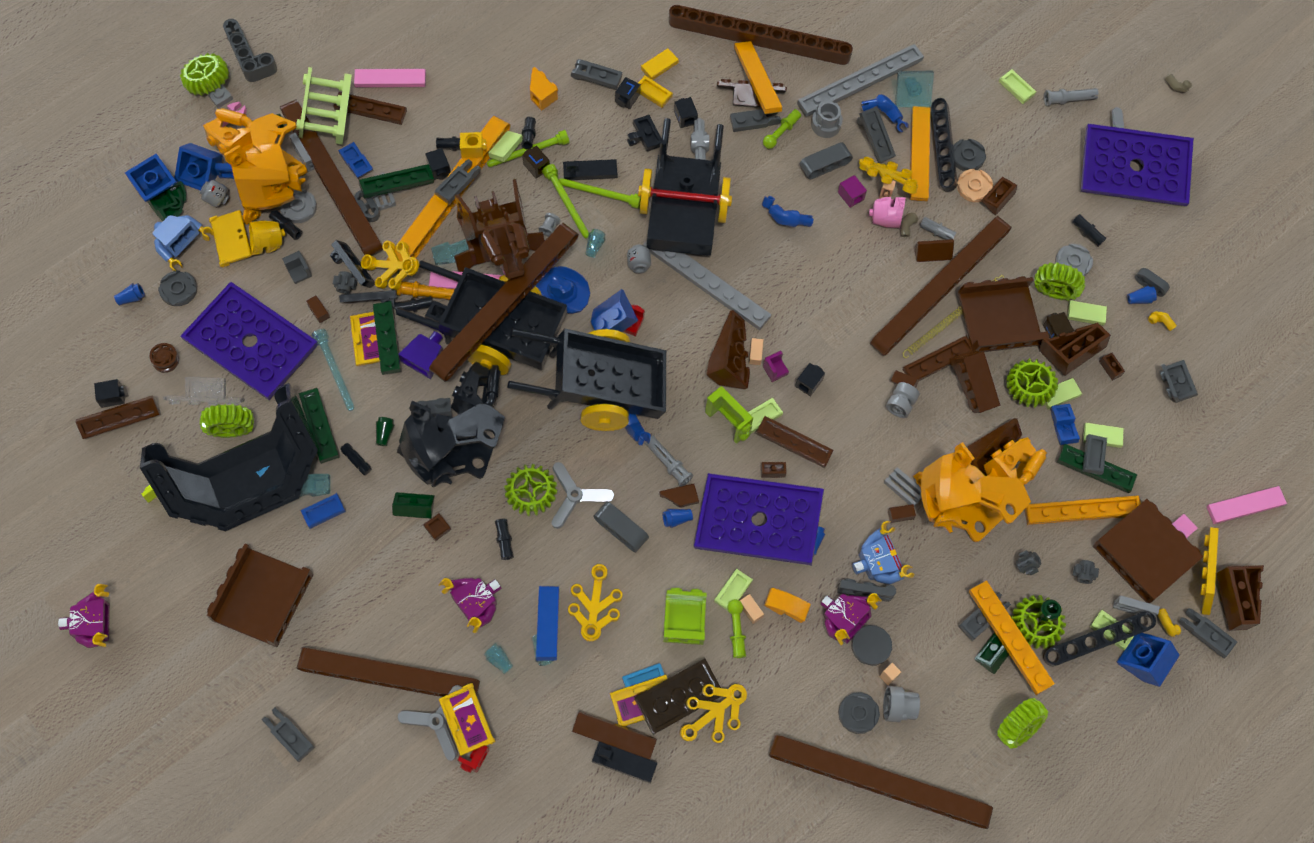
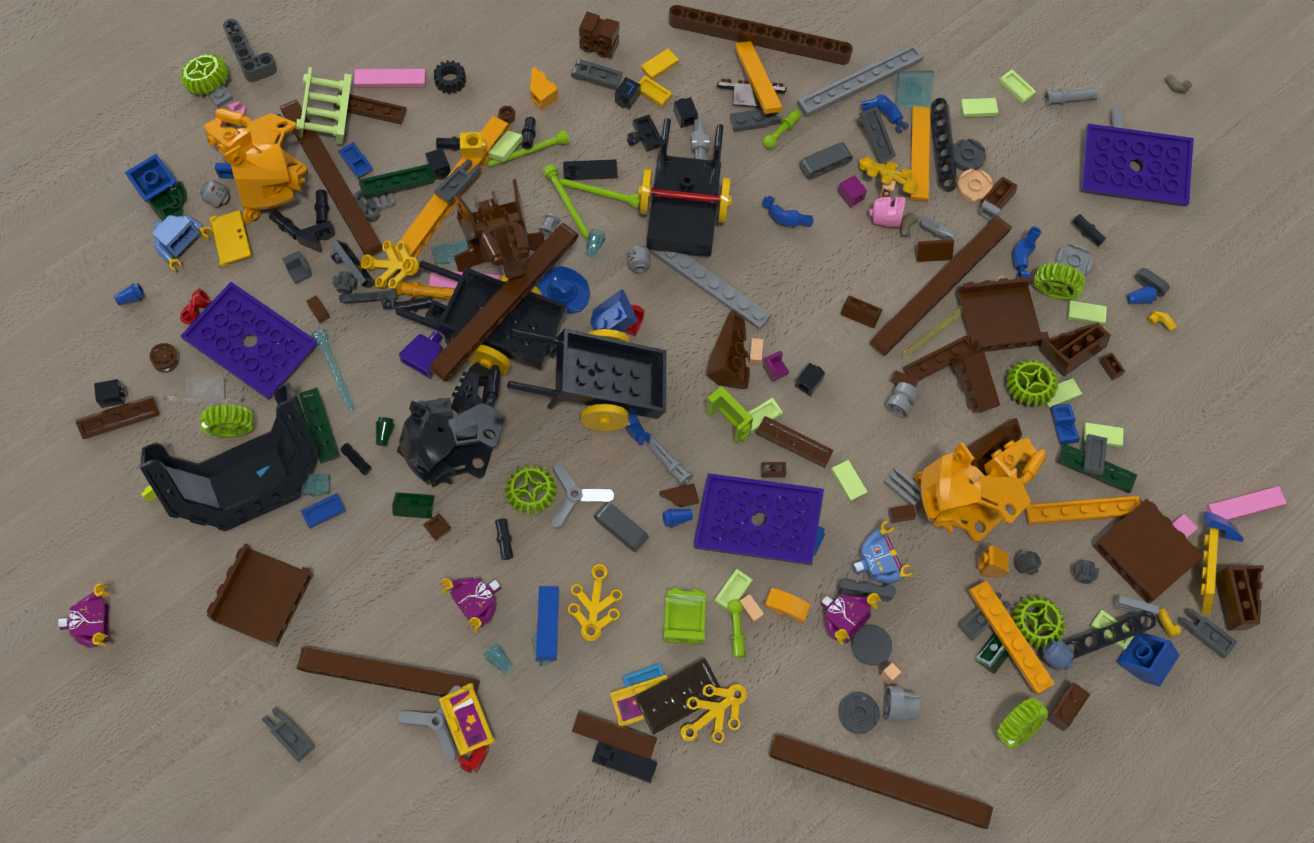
dark grey tile [158,271,197,306] -> none
blue slope [174,143,223,190] -> none
yellow helmet [249,220,285,255] -> none
light grey tile [279,189,317,223] -> none
light grey tile [289,133,314,172] -> none
door [350,312,380,366] -> none
dark green plate [373,301,401,375] -> none
dark brown brick [522,146,550,179] -> none
light grey piece [811,101,842,138] -> none
dark green cone [1039,599,1062,621] -> none
dark brown brick [1043,312,1074,339] -> none
dark grey bracket [1160,360,1198,403] -> none
none -> red arm [180,289,211,324]
none -> black slope [295,220,335,253]
none -> black pin [314,189,329,224]
none -> black tyre [434,60,466,94]
none -> reddish brown tile [498,105,516,124]
none -> reddish brown brick [579,11,620,59]
none -> yellowish green tile [831,460,868,502]
none -> reddish brown slope [841,296,883,328]
none -> yellowish green tile [960,98,998,117]
none -> light orange slope [977,545,1009,578]
none -> light grey tile [978,200,1001,221]
none -> blue arm [1013,226,1042,278]
none -> sand blue head [1043,640,1074,671]
none -> reddish brown brick [1047,682,1090,731]
none -> blue slope [1202,511,1244,542]

